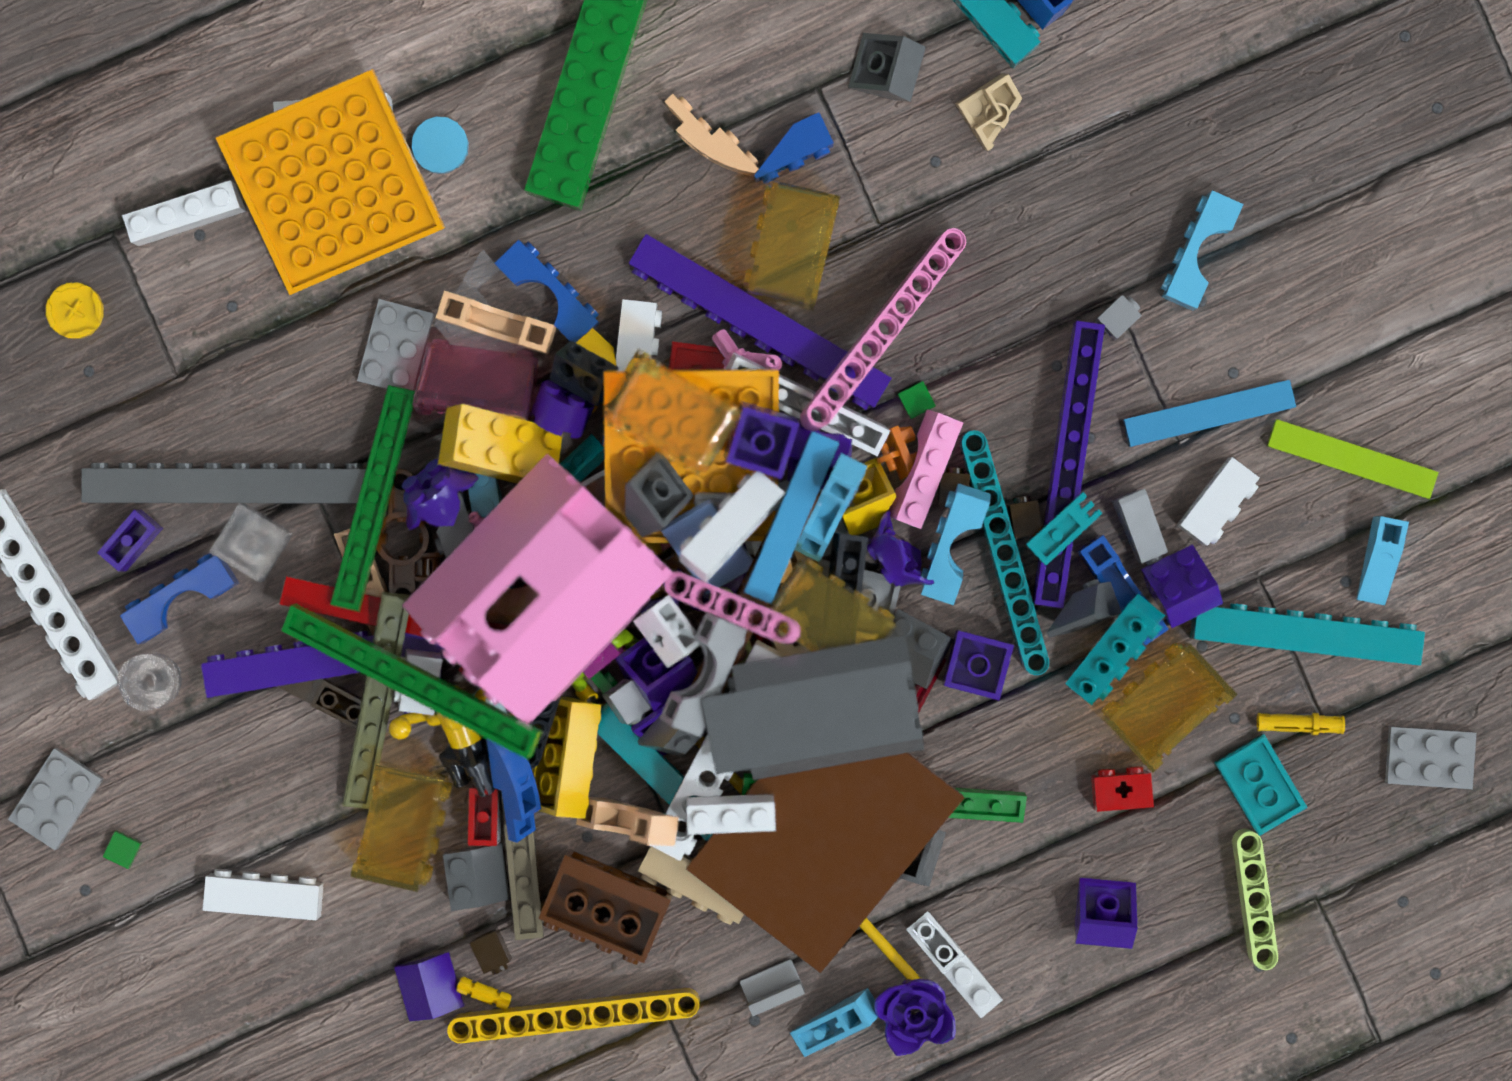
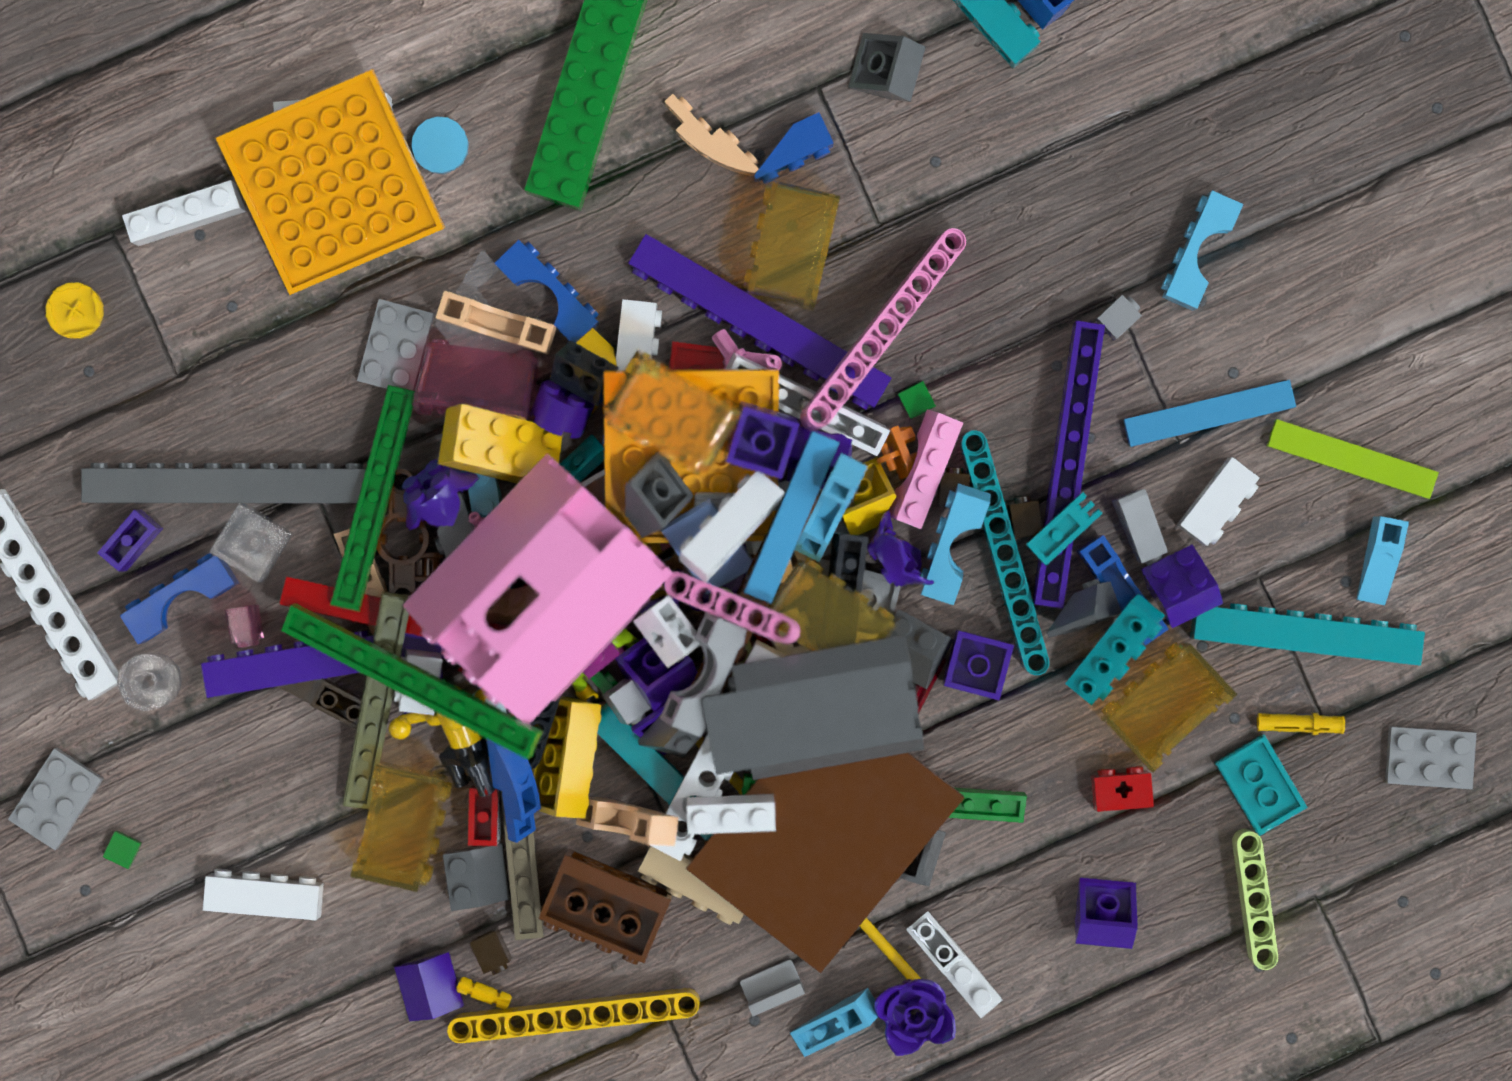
tan slope [955,73,1022,151] -> none
none -> clear pink brick [225,604,264,648]

